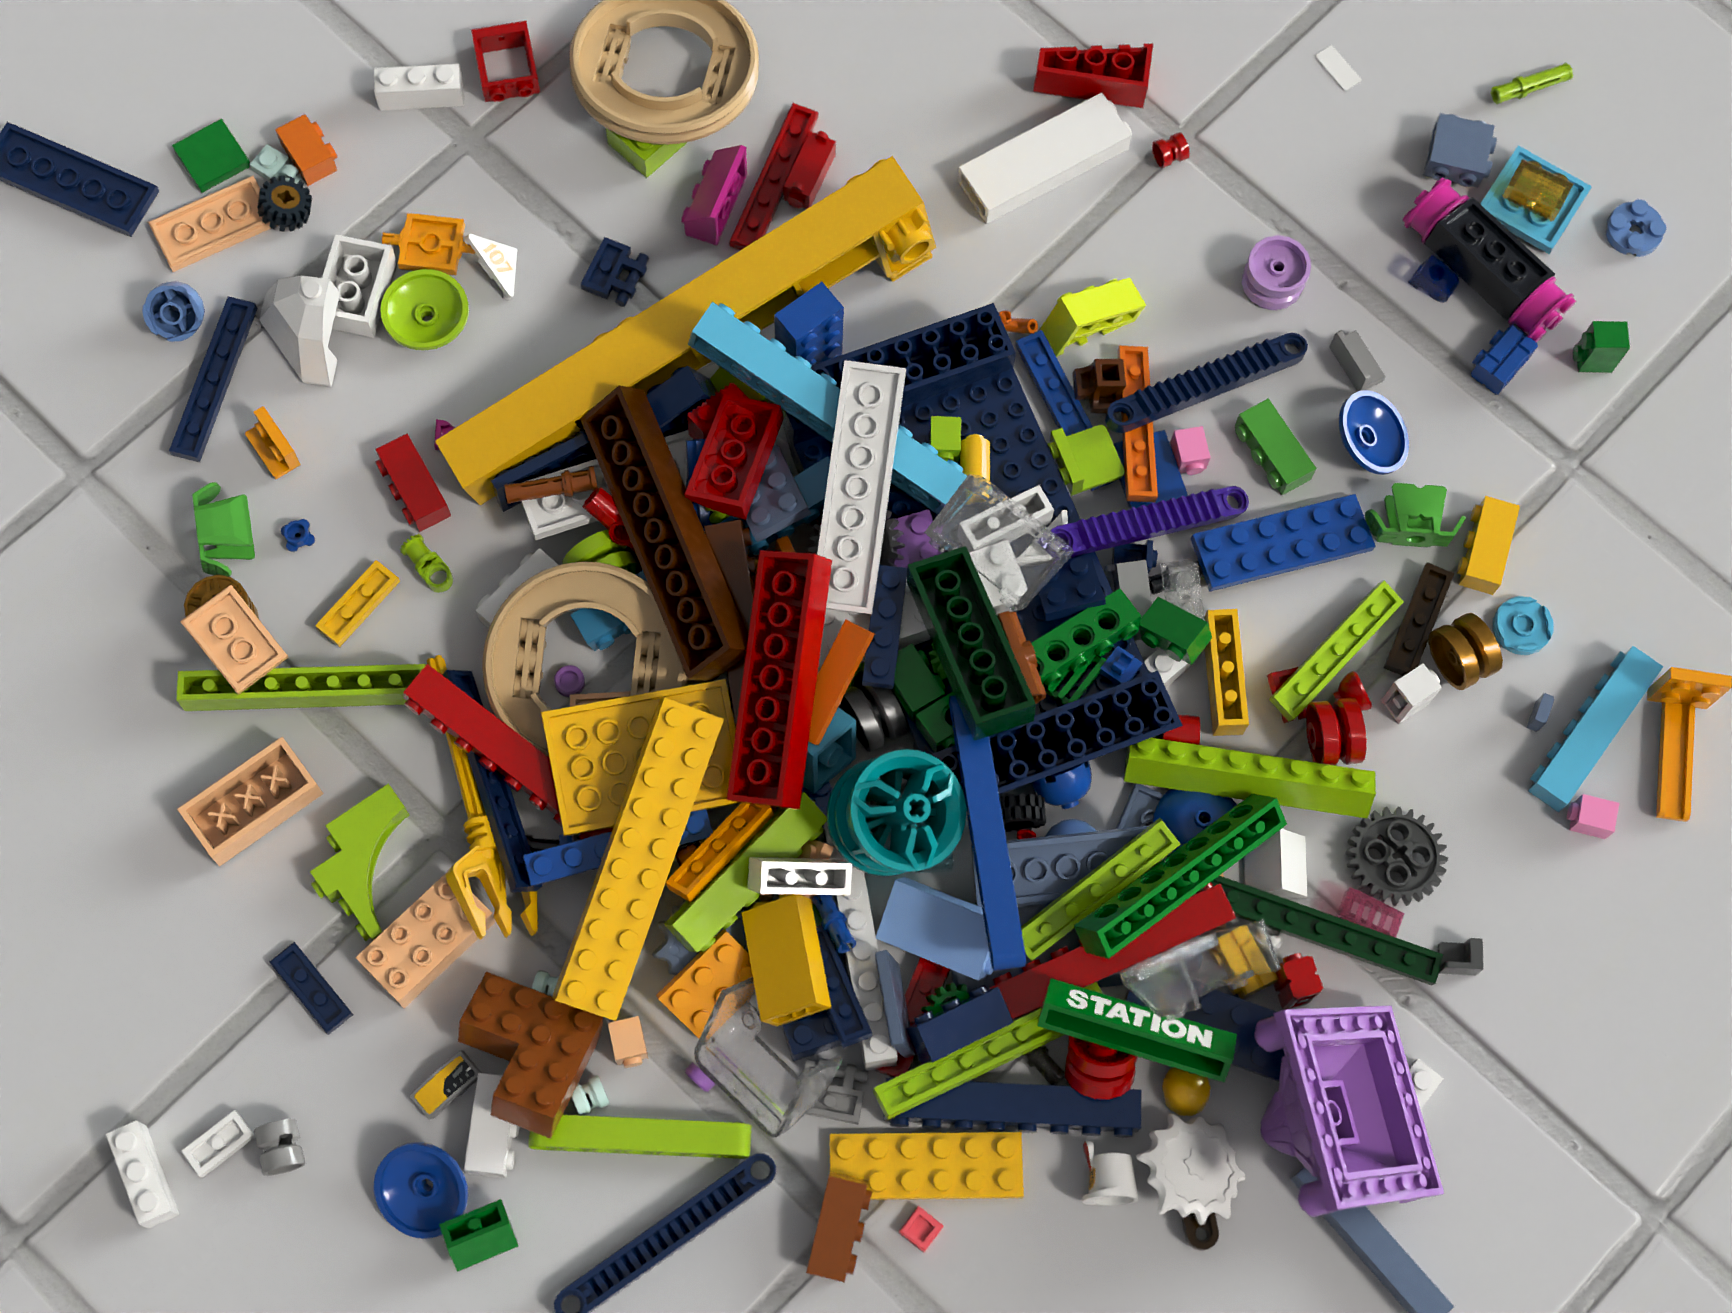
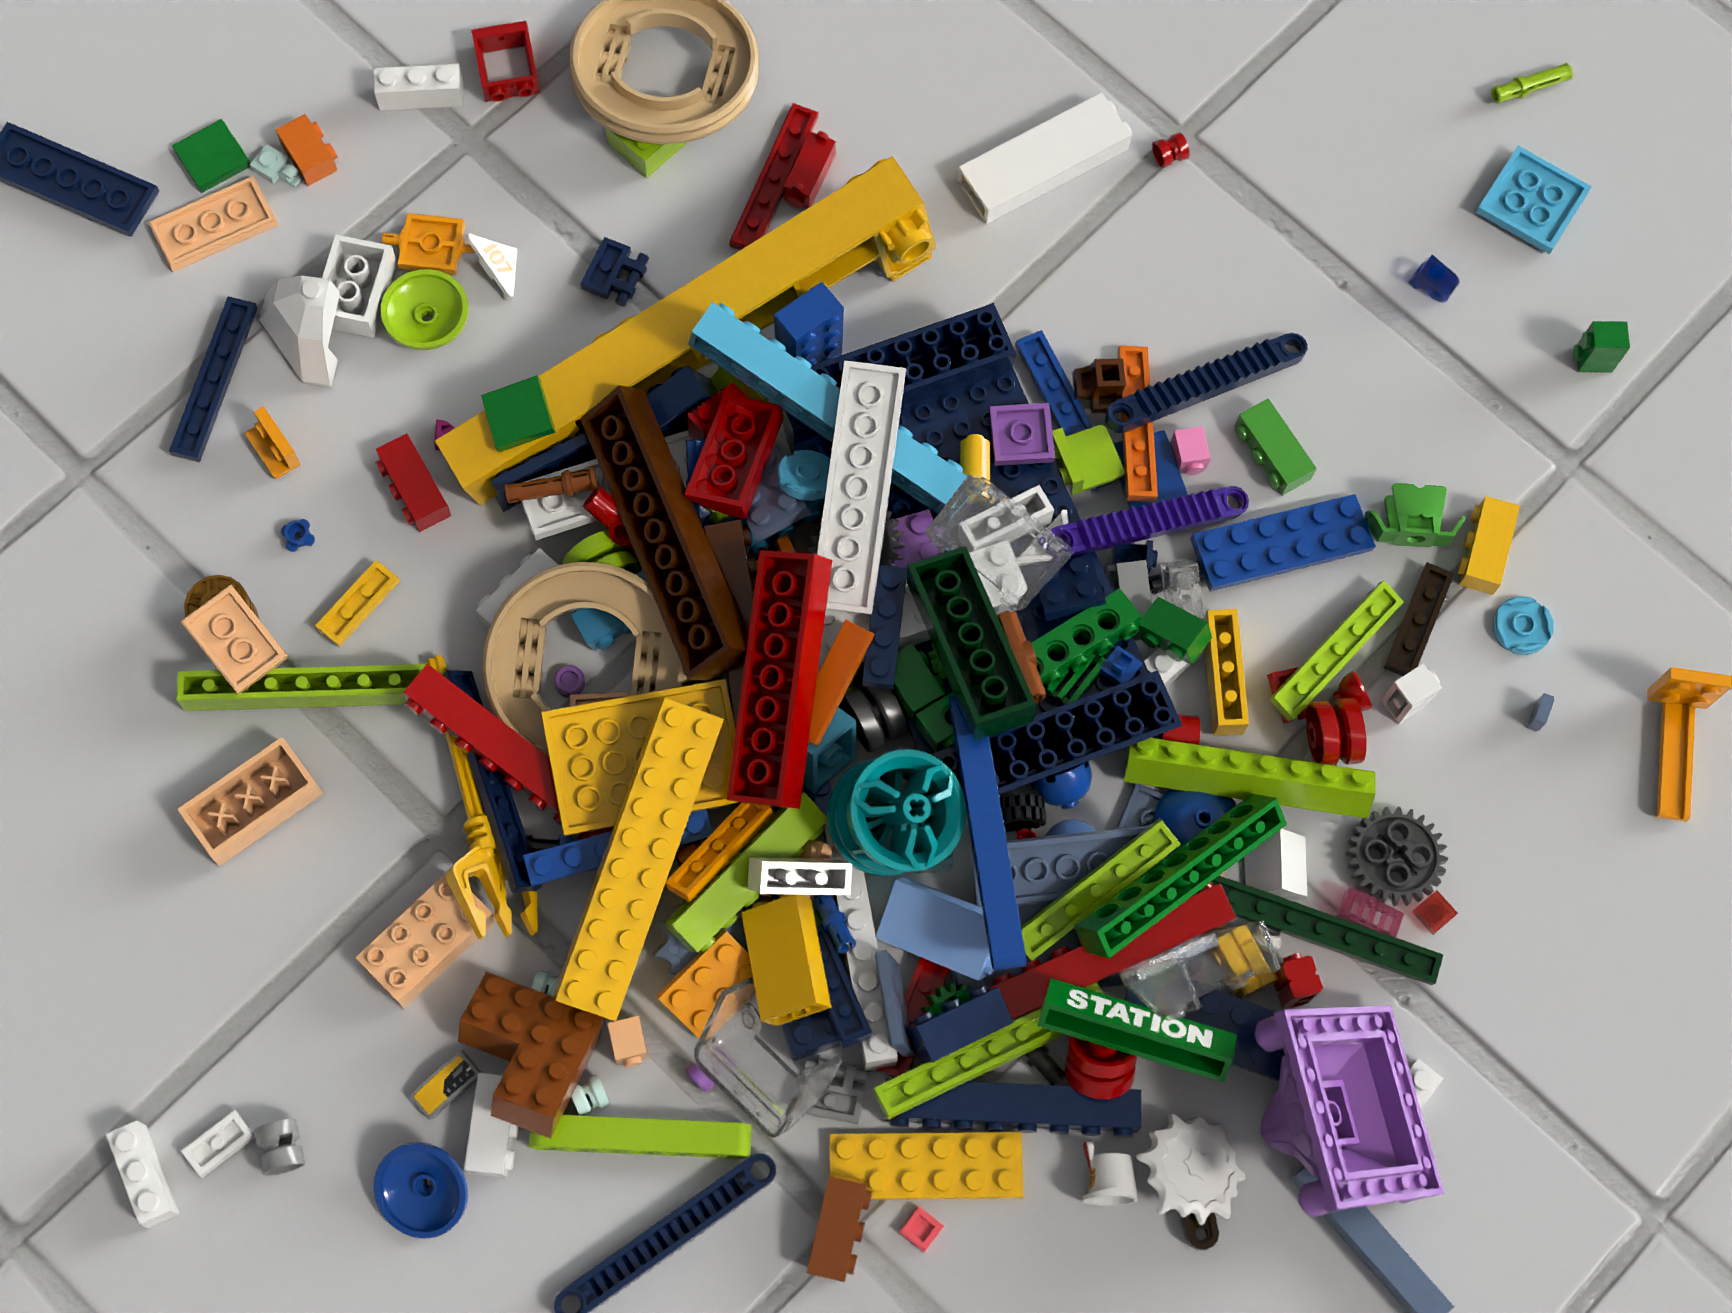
medium blue cylinder [142,281,205,342] -> none
bright green piece [192,482,255,577] -> none
black wheel [257,176,312,232] -> none
dark blue tile [269,942,354,1035] -> none
lime arch [310,783,410,942] -> none
lime connector [400,534,453,593] -> none
green brick [439,1199,519,1272] -> none
dark pink slope [681,145,747,246] -> none
lime brick [929,416,961,462] -> none
orange arm [998,310,1038,334] -> none
red wedge [1033,43,1153,108] -> none
neon yellow wedge [1040,277,1146,357] -> none
yellow hair [1162,1067,1211,1116] -> none
lavender wheel [1242,235,1311,310] -> none
white sticker [1315,45,1362,91] -> none
light grey panel [1329,330,1386,392] -> none
blue dish [1339,390,1409,475] -> none
black brick [1402,178,1576,342] -> none
sand blue brick [1424,113,1497,188] -> none
pearl gold wheel [1428,613,1503,690] -> none
dark grey panel [1438,938,1484,976] -> none
blue brick [1471,325,1538,395] -> none
clear yellow brick [1503,159,1574,221] -> none
medium azure brick [1528,646,1664,813] -> none
bright pink brick [1567,794,1619,839] -> none
medium blue plate [1606,199,1667,257] -> none
none -> green tile [481,375,556,452]
none -> medium azure tile [777,450,830,501]
none -> medium lavender plate [989,403,1055,466]
none -> clear red plate [1412,890,1458,935]

